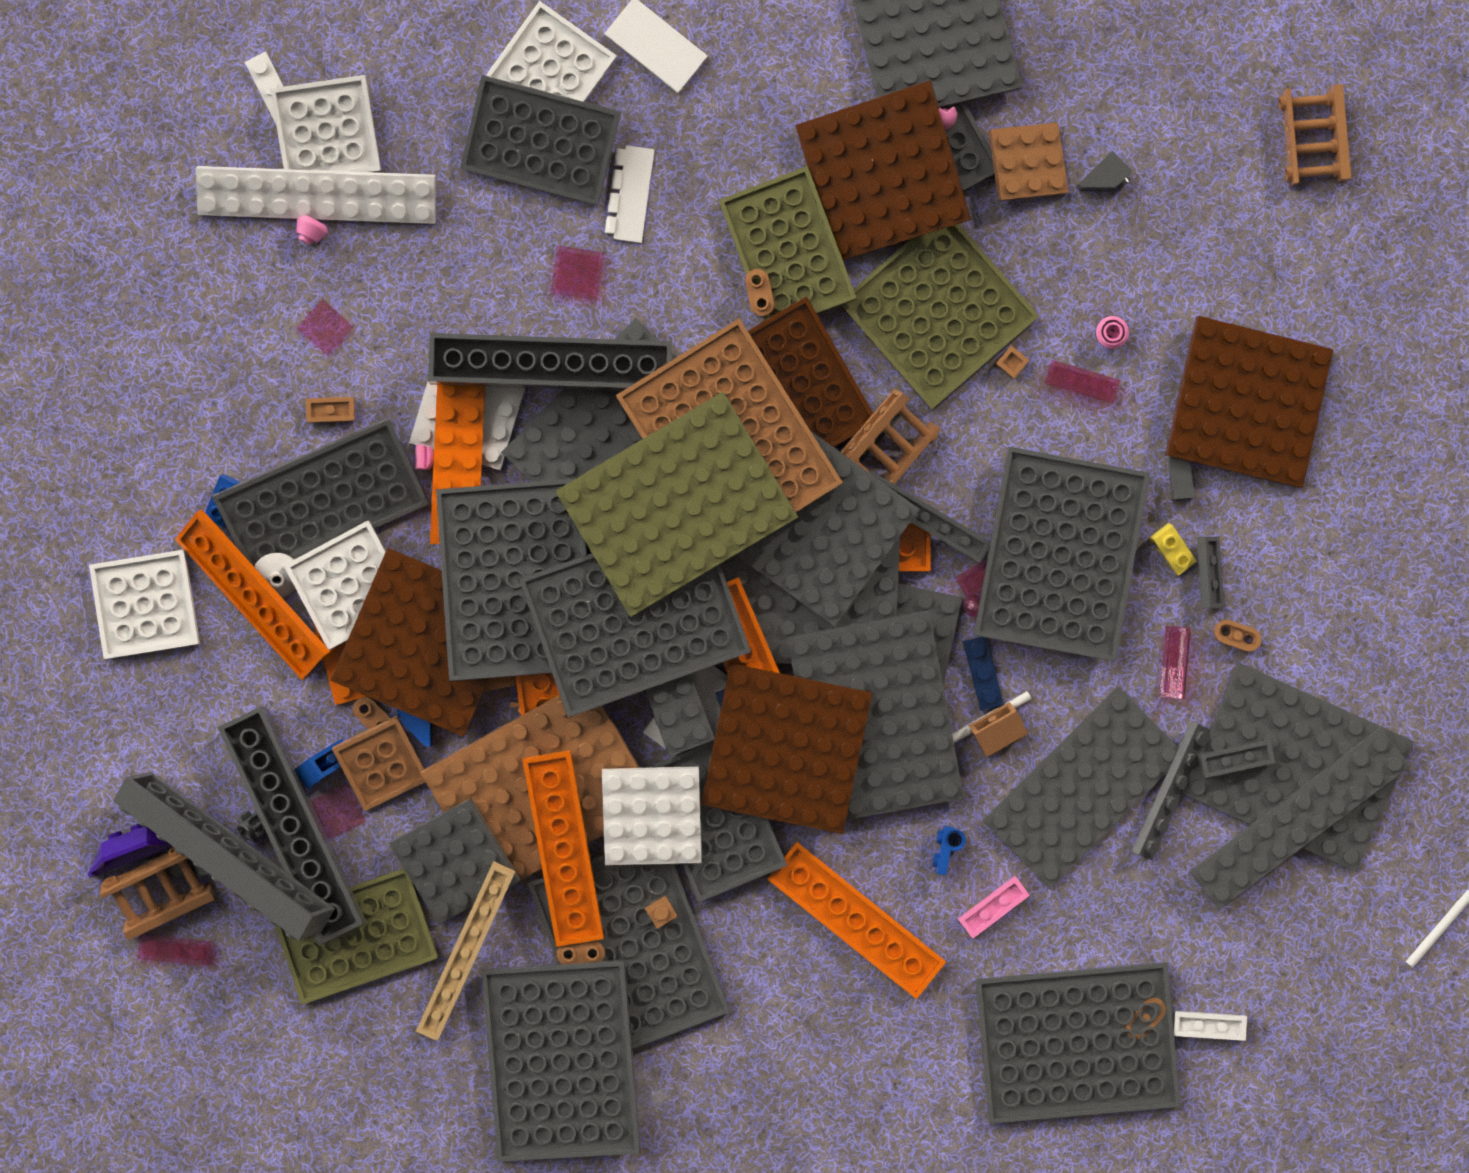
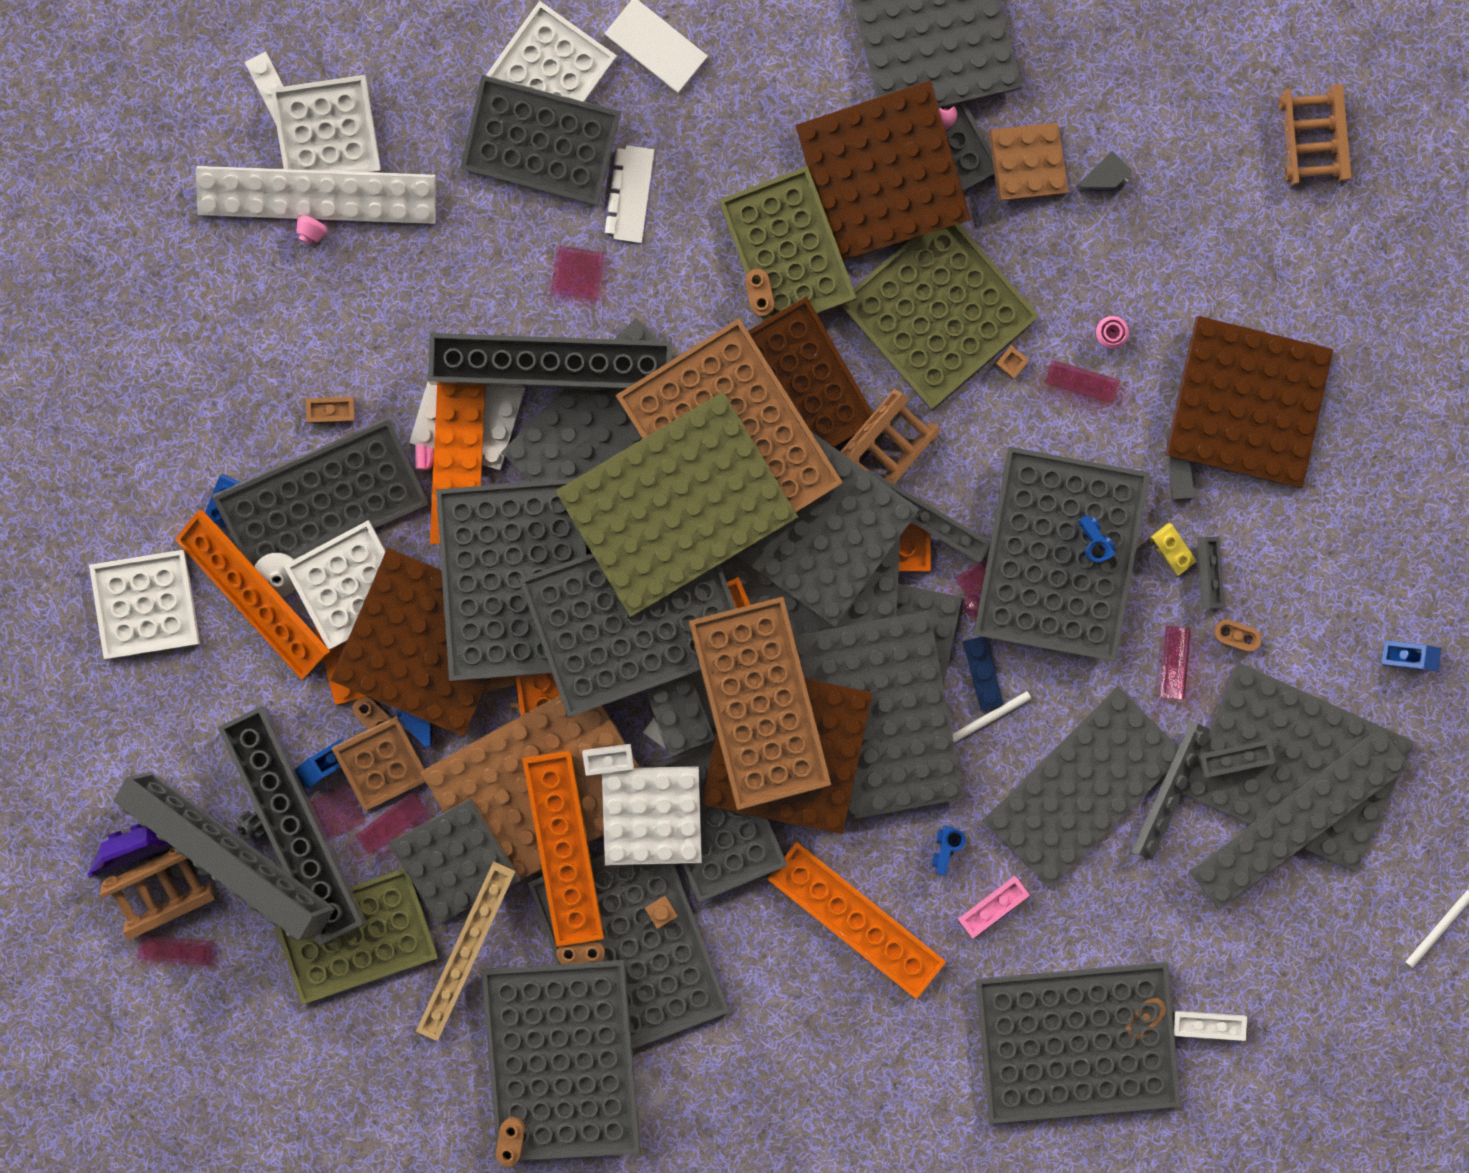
clear pink piece [297,299,354,356] -> none
medium nougat brick [968,702,1028,757] -> none
none -> clear pink plate [355,792,428,854]
none -> medium nougat plate [496,1117,525,1167]
none -> white plate [582,744,634,776]
none -> medium nougat plate [688,596,831,810]
none -> blue plate [1077,515,1116,563]
none -> blue slope [1381,641,1442,672]

